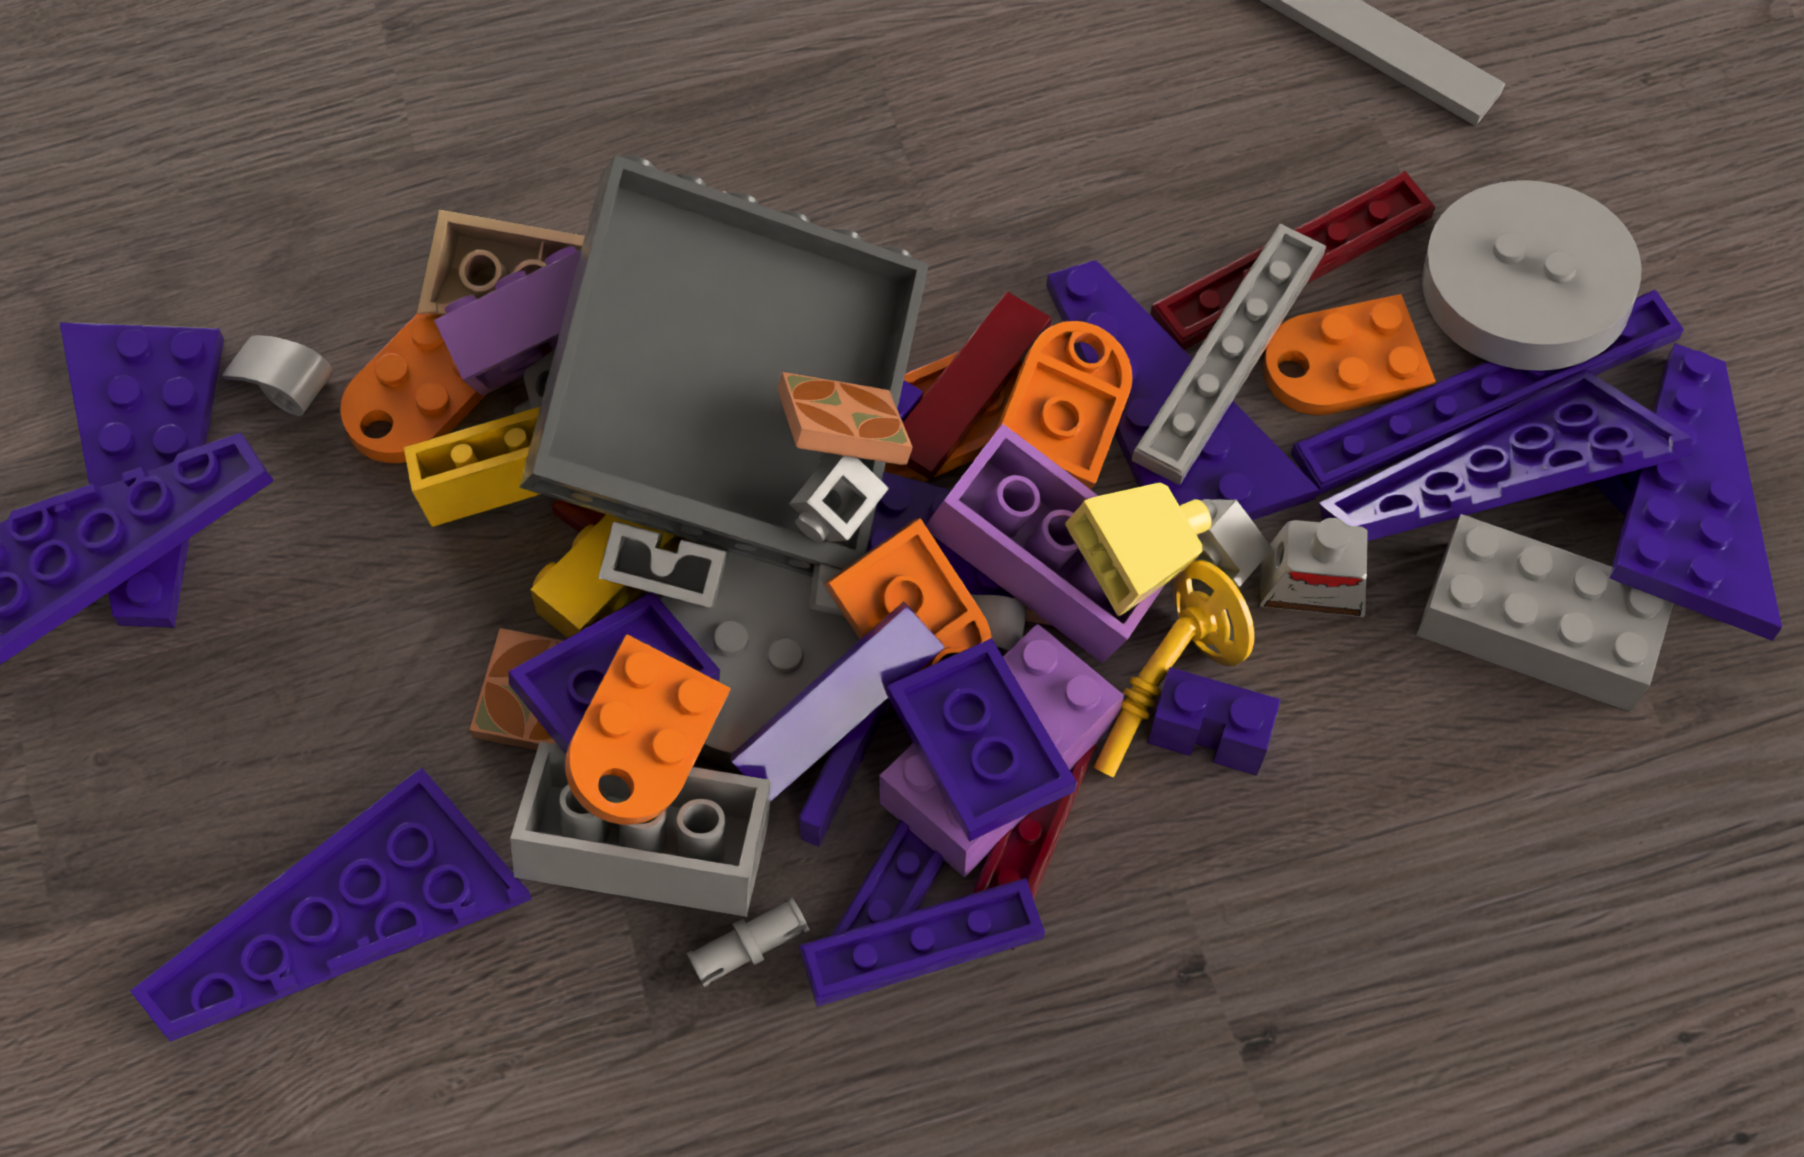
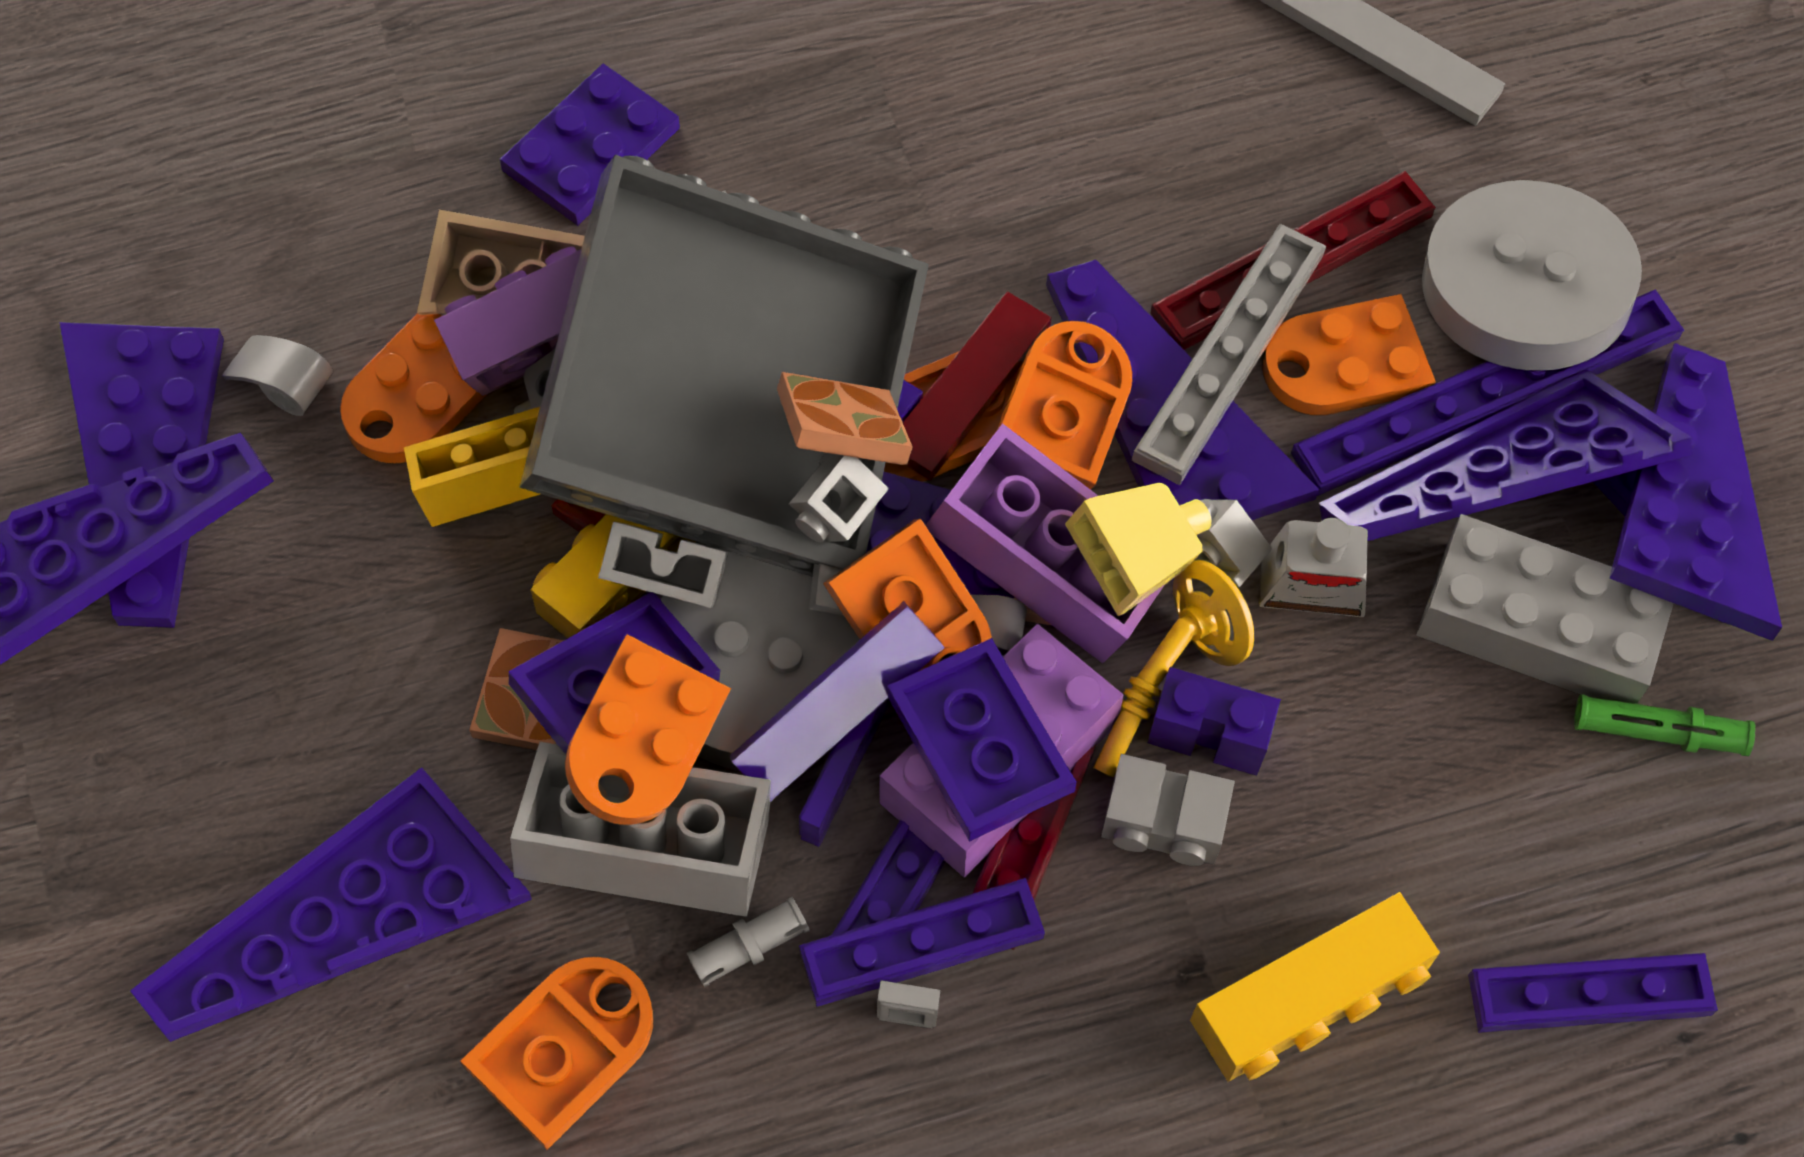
none -> orange plate [460,957,654,1150]
none -> dark purple plate [500,63,680,226]
none -> light grey tile [877,980,941,1029]
none -> light grey brick [1101,754,1235,866]
none -> yellow brick [1190,892,1440,1082]
none -> dark purple tile [1468,953,1718,1033]
none -> bright green pin [1574,694,1756,756]

